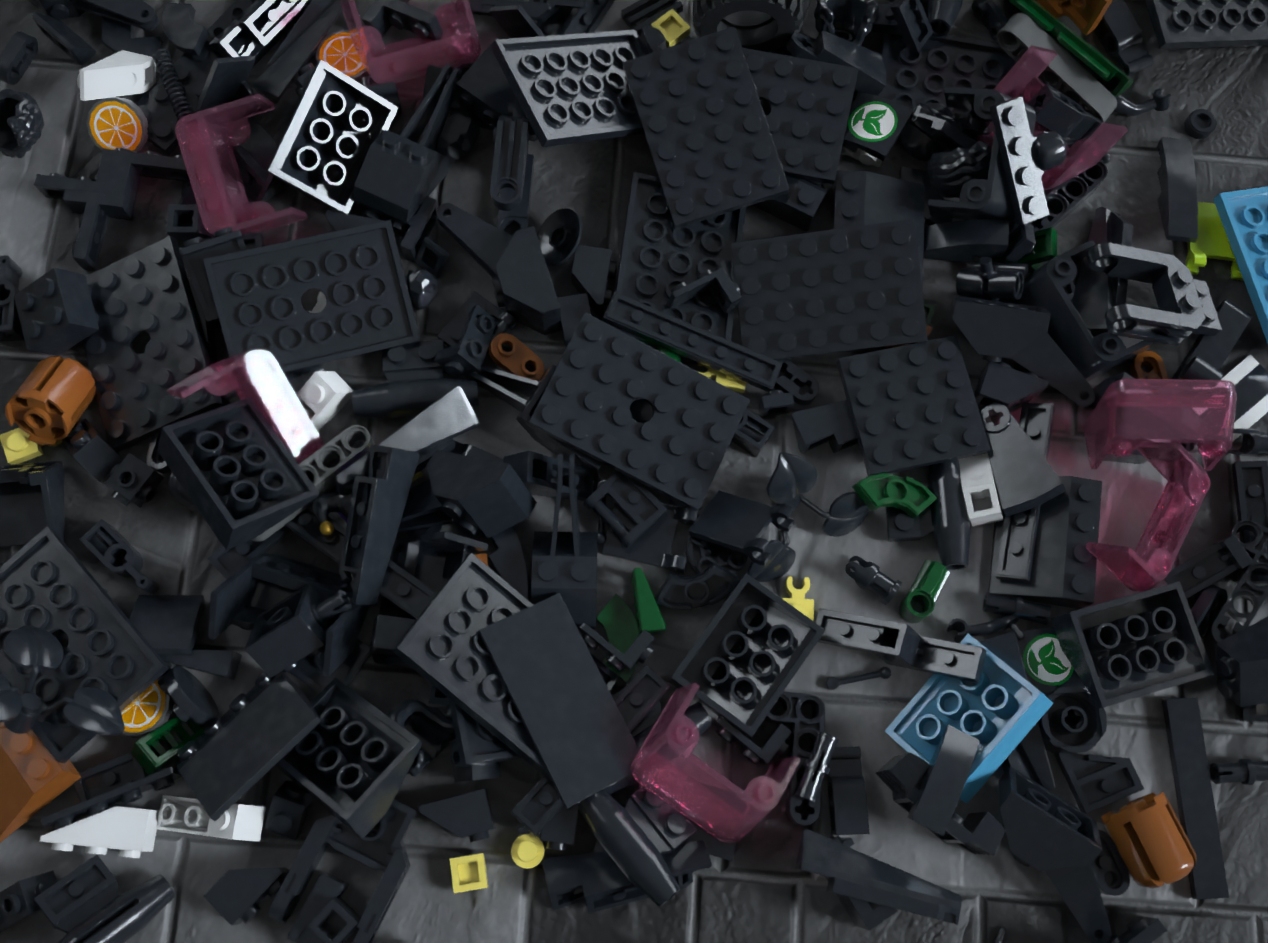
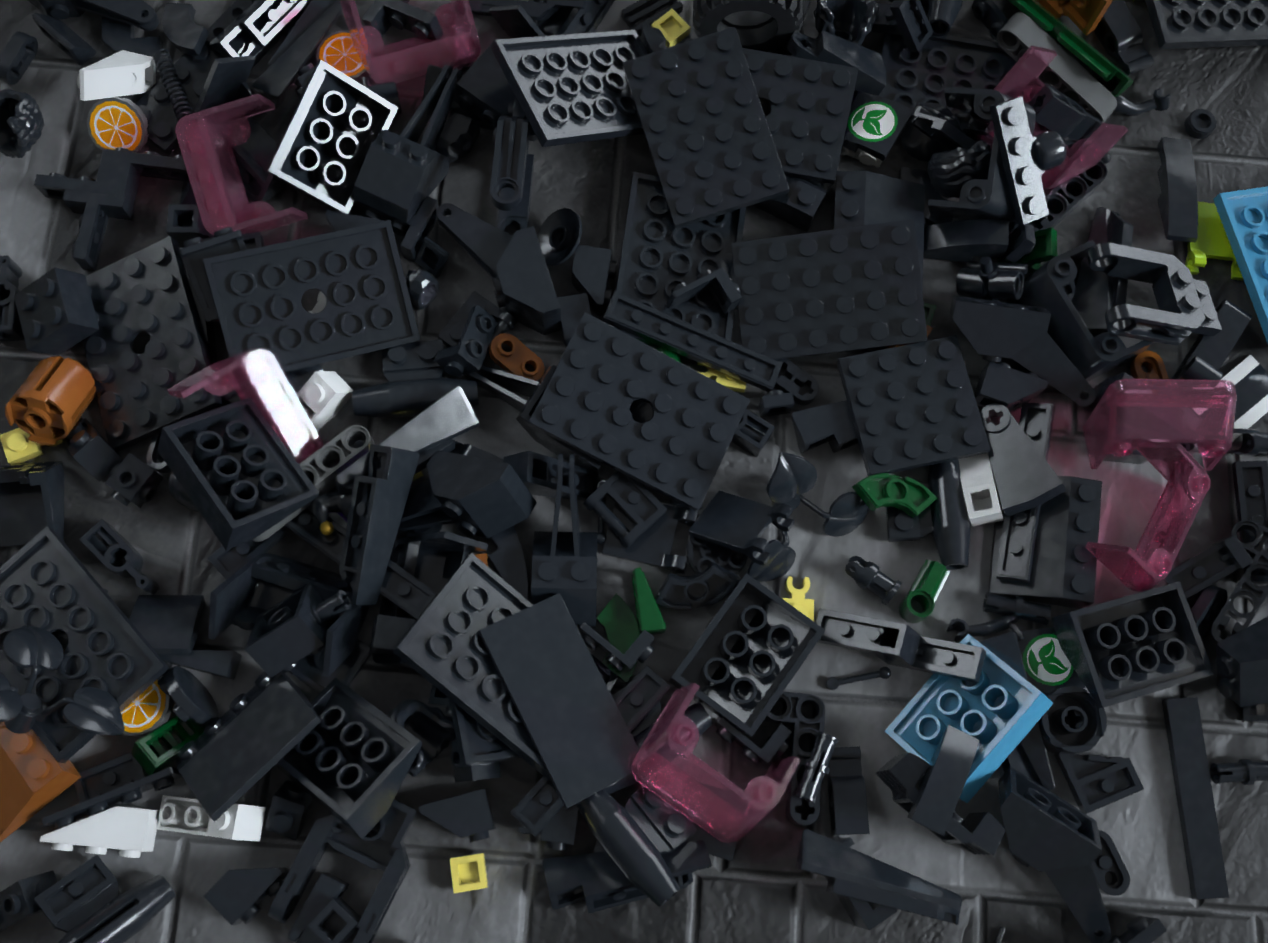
light yellow plate [511,834,545,869] -> none
dark orange cylinder [1101,791,1196,888] -> none

